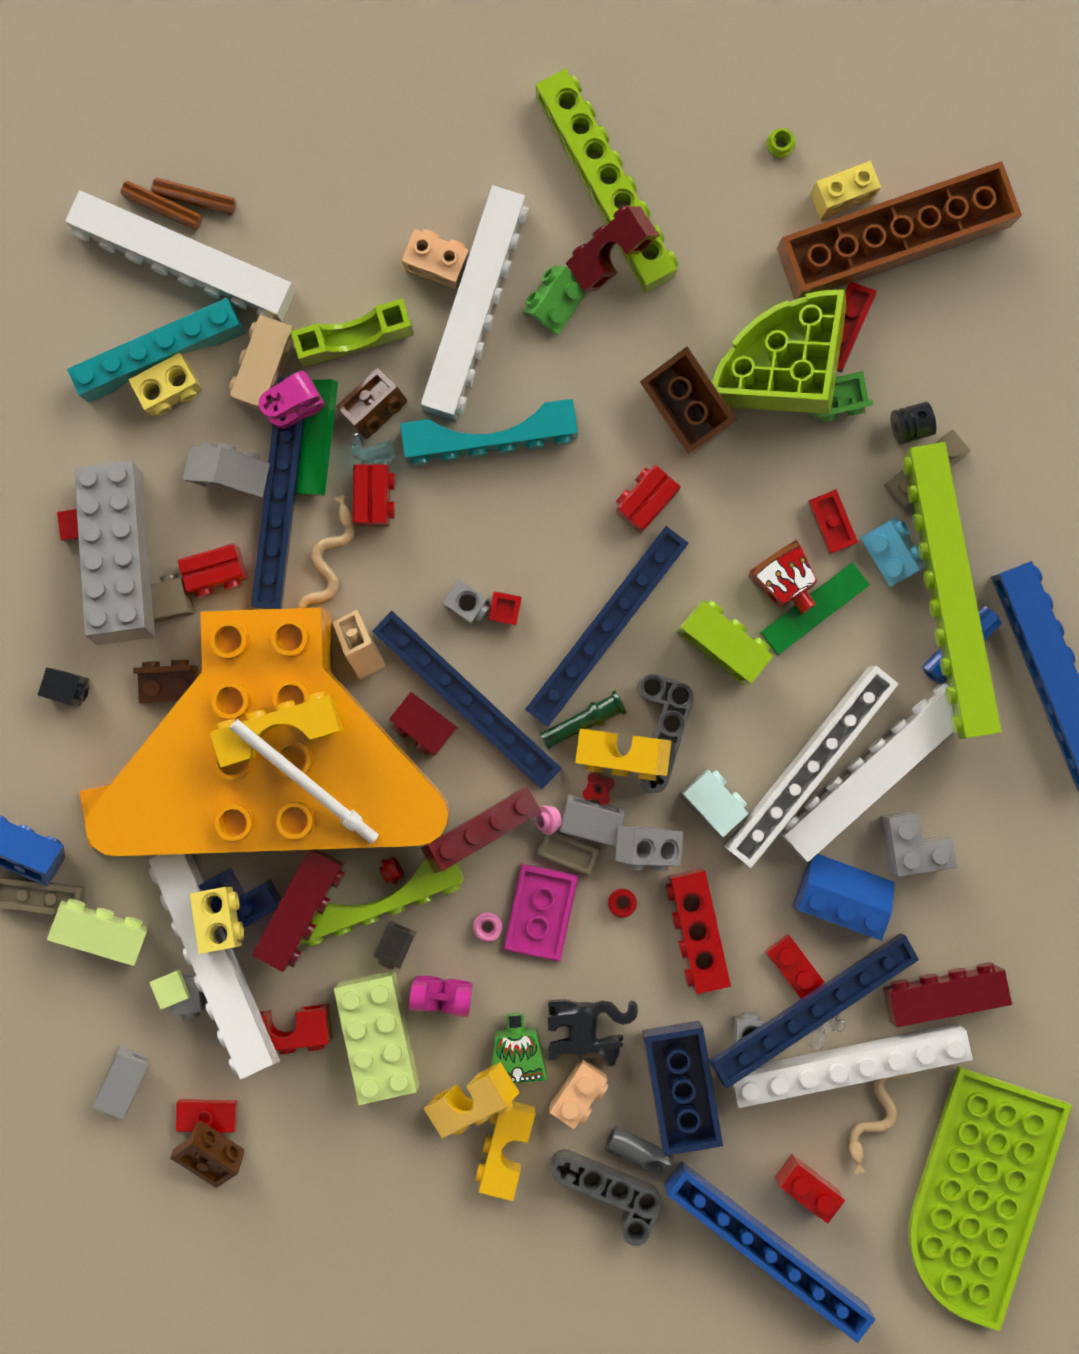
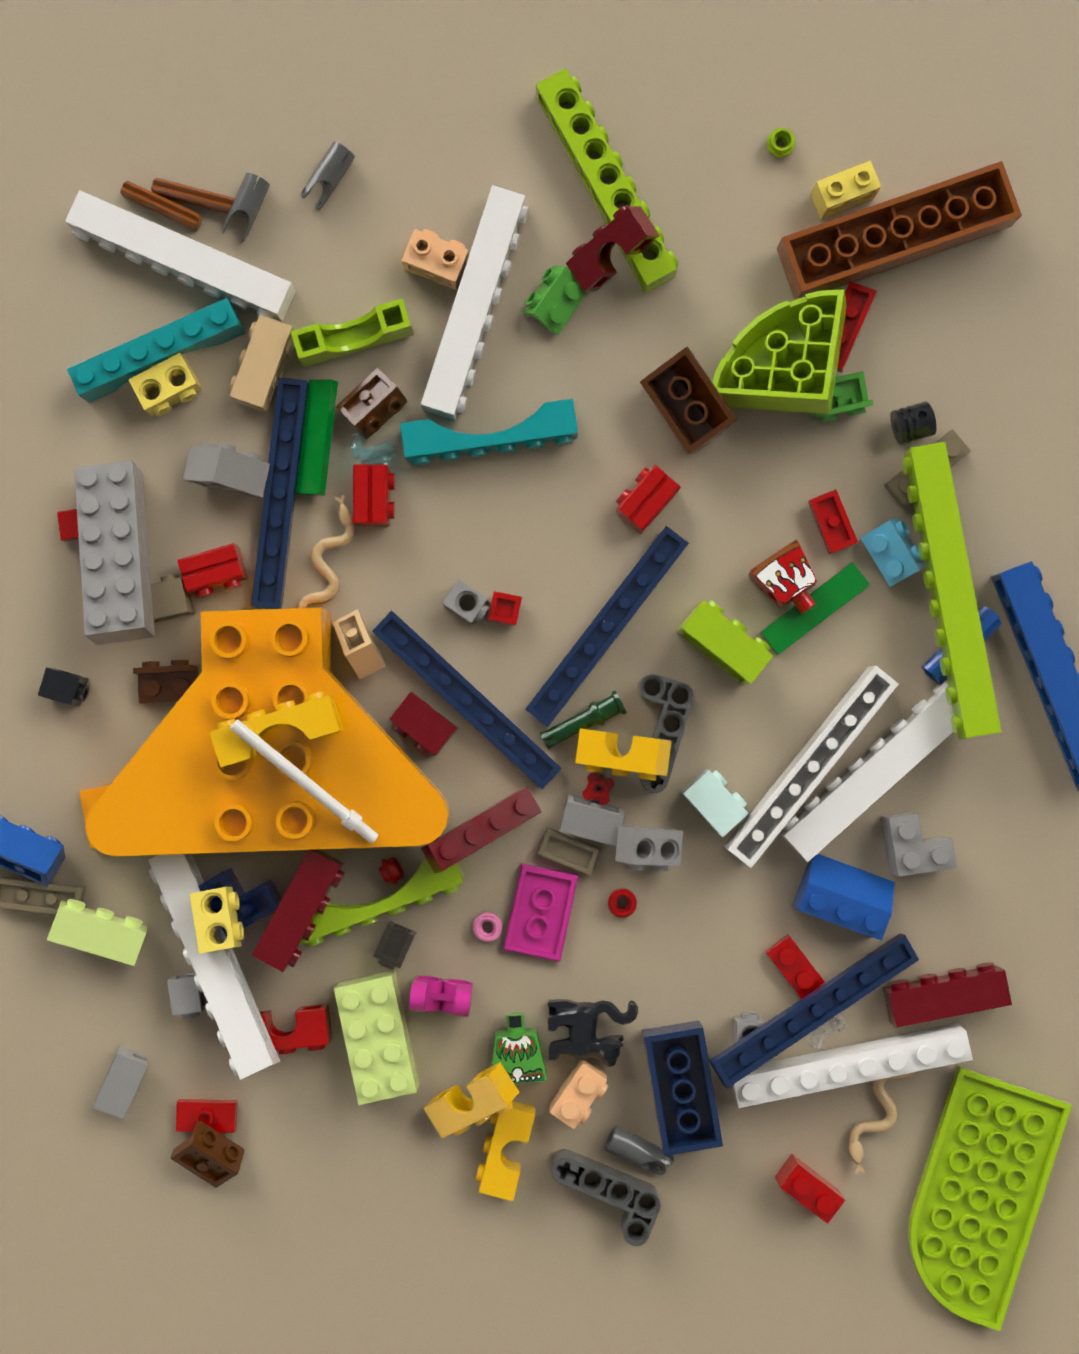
yellowish green tile [149,969,191,1010] -> none
dark pink piece [258,371,325,429] -> none
bright pink plate [535,806,562,835] -> none
blue brick [664,1161,876,1343] -> none
red brick [665,868,731,994] -> none
none -> dark grey piece [222,173,270,243]
none -> dark grey piece [301,141,355,210]

